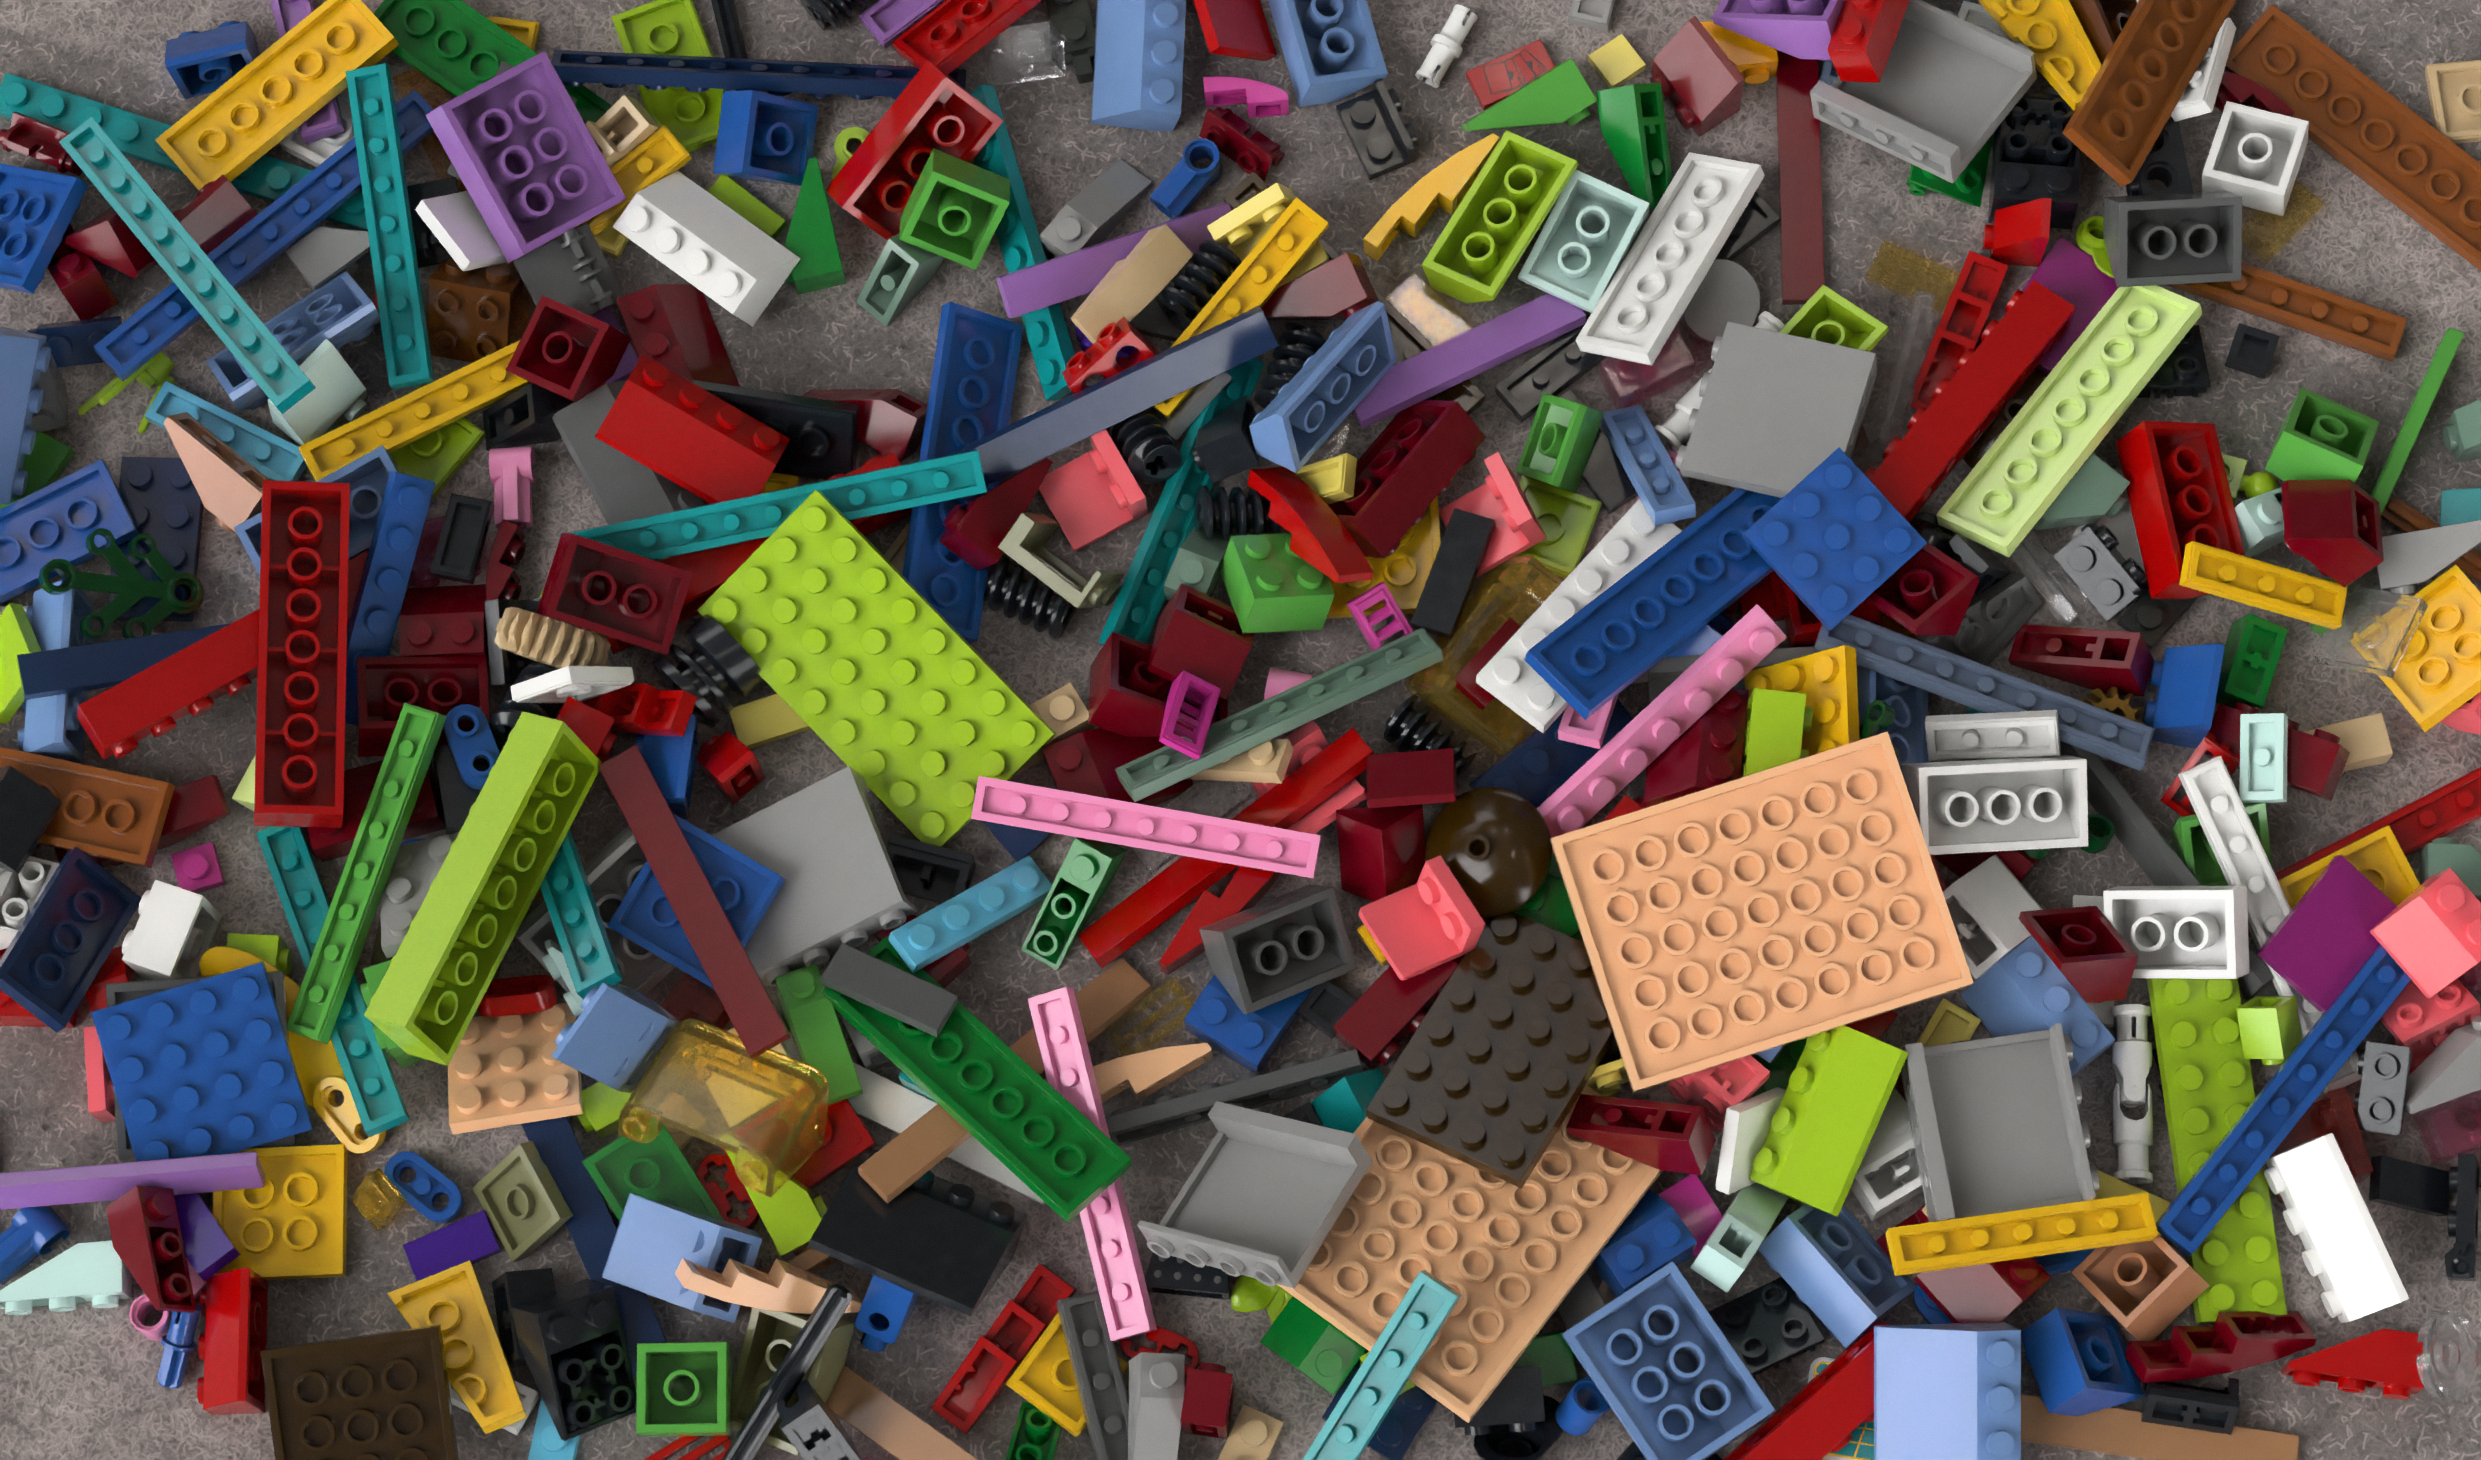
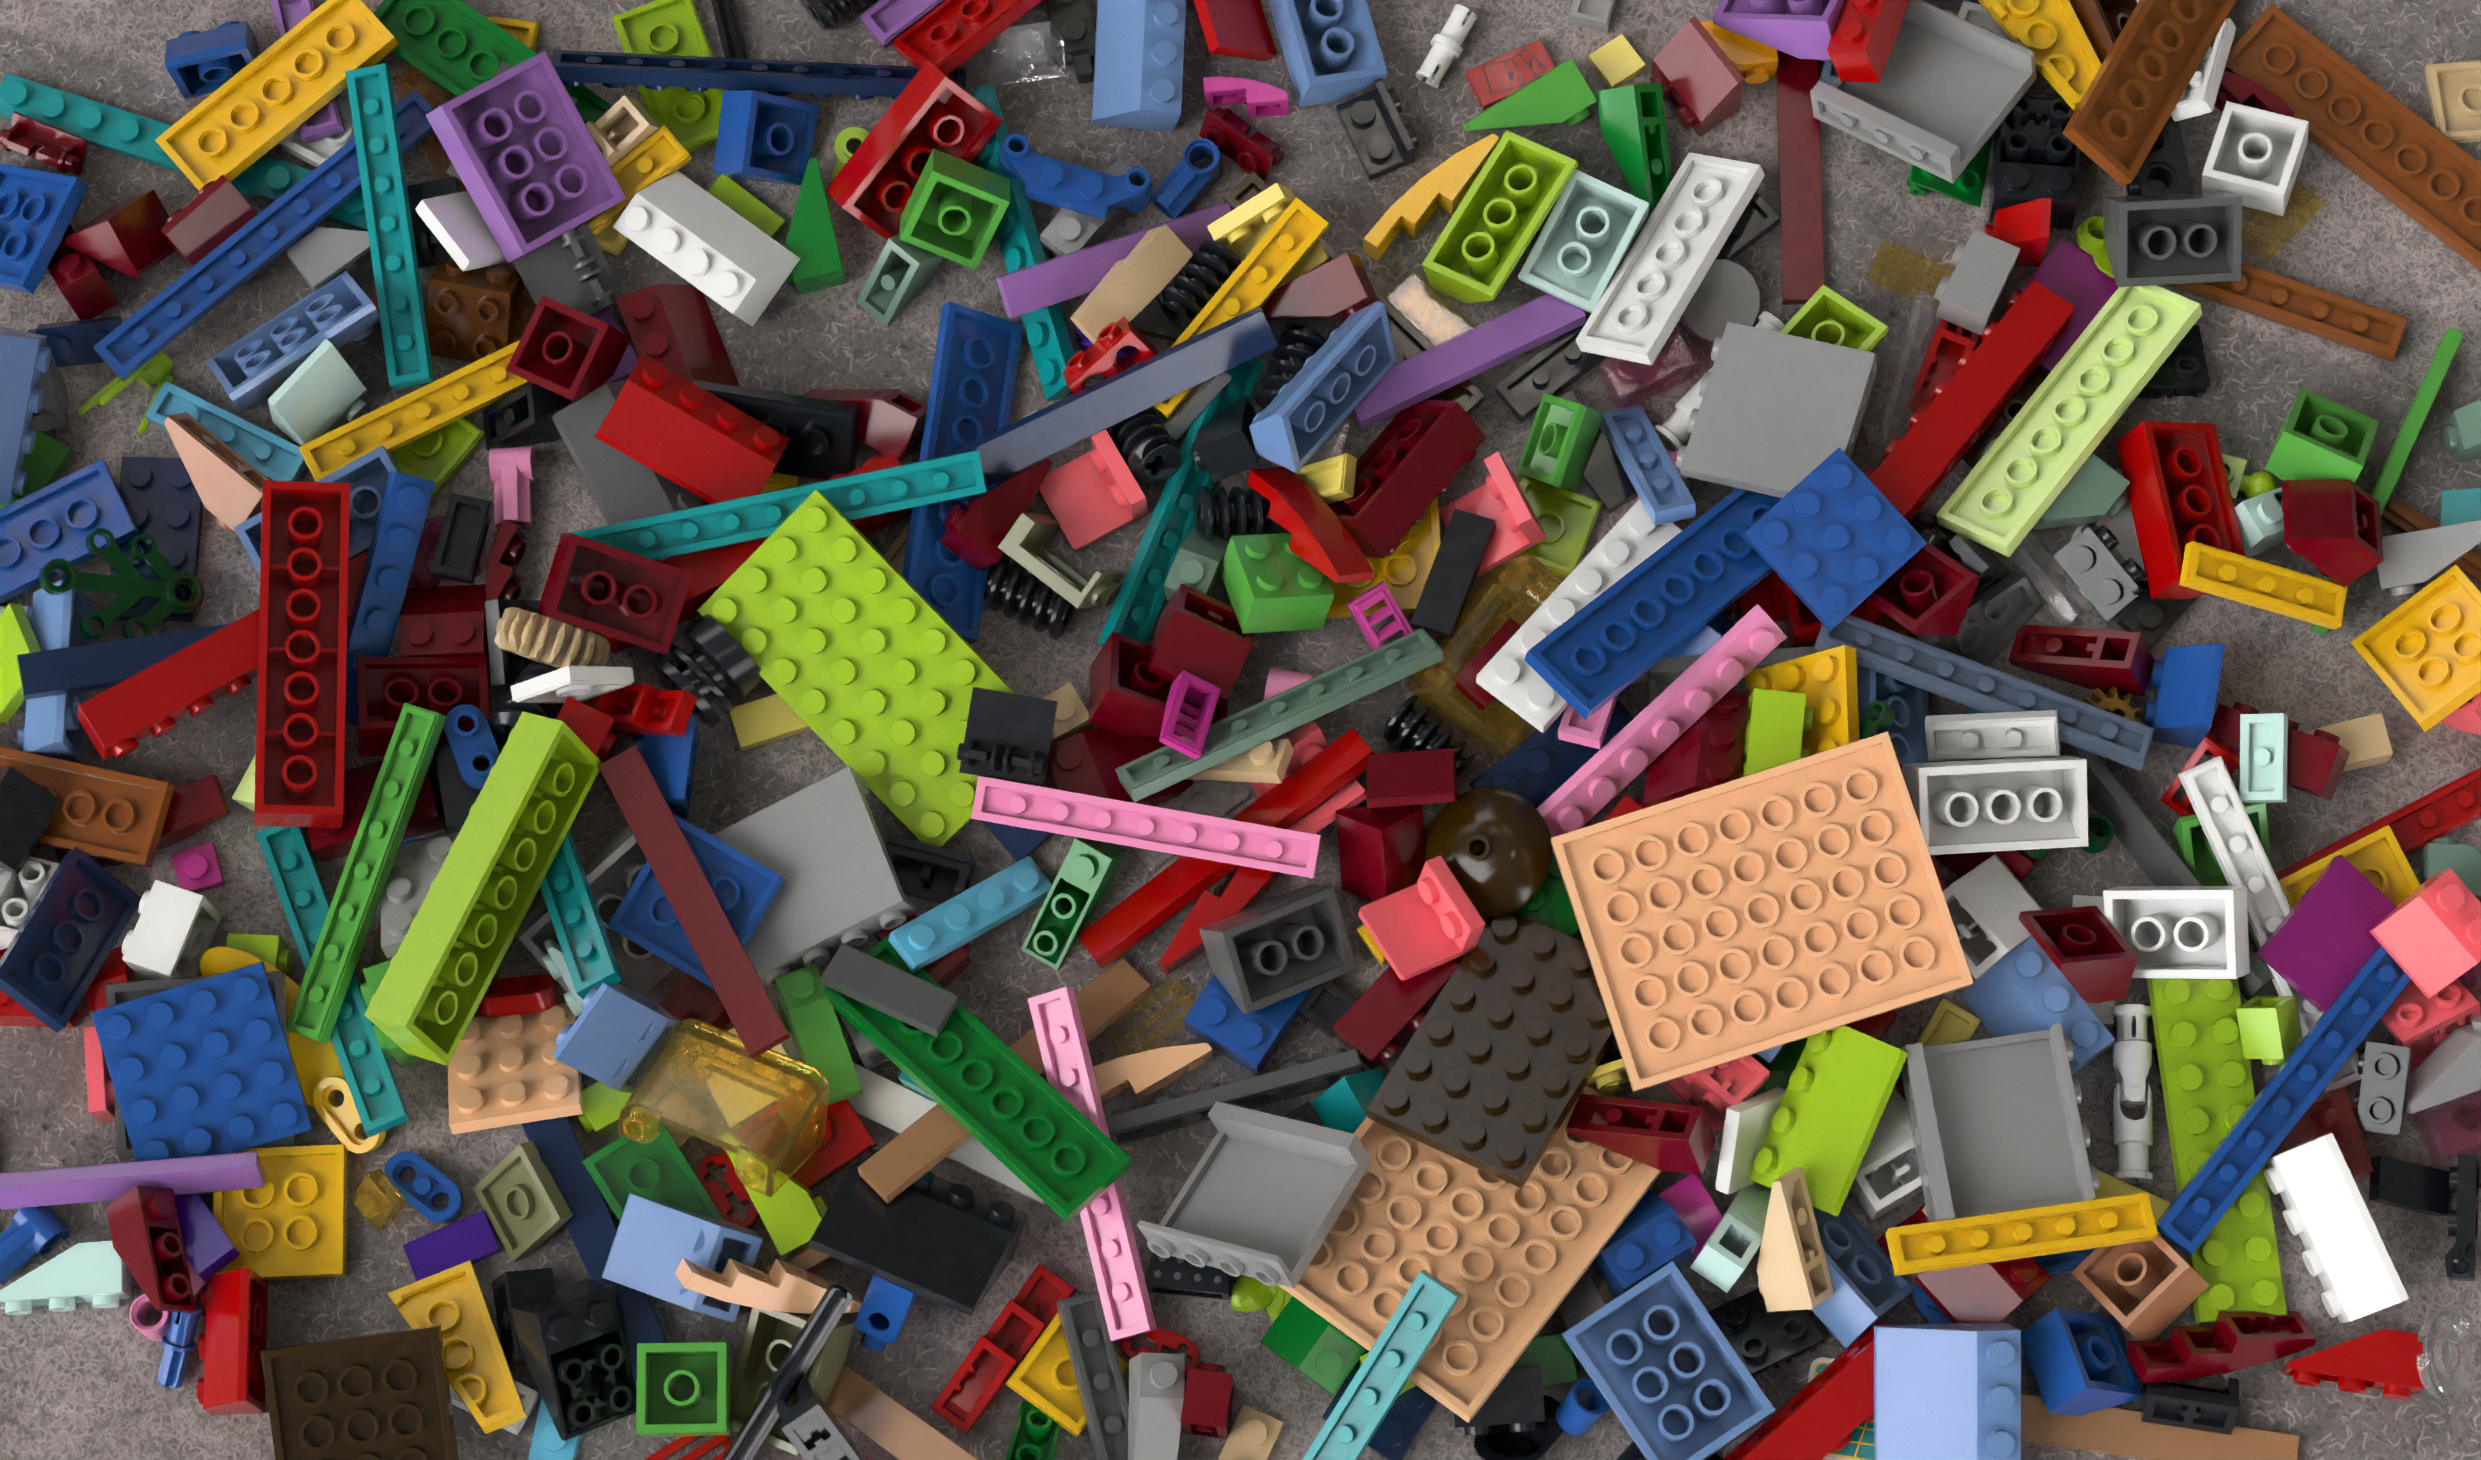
teal plate [59,117,316,414] -> none
red slope [695,731,766,805] -> none
green hinge [2215,613,2288,709] -> none
black plate [2224,323,2280,379] -> none
clear tile [2313,585,2428,678] -> none
none -> black hinge [957,687,1058,787]
none -> blue plate [998,133,1152,220]
none -> tan slope [1757,1167,1834,1312]
none -> light grey brick [1933,229,2021,336]

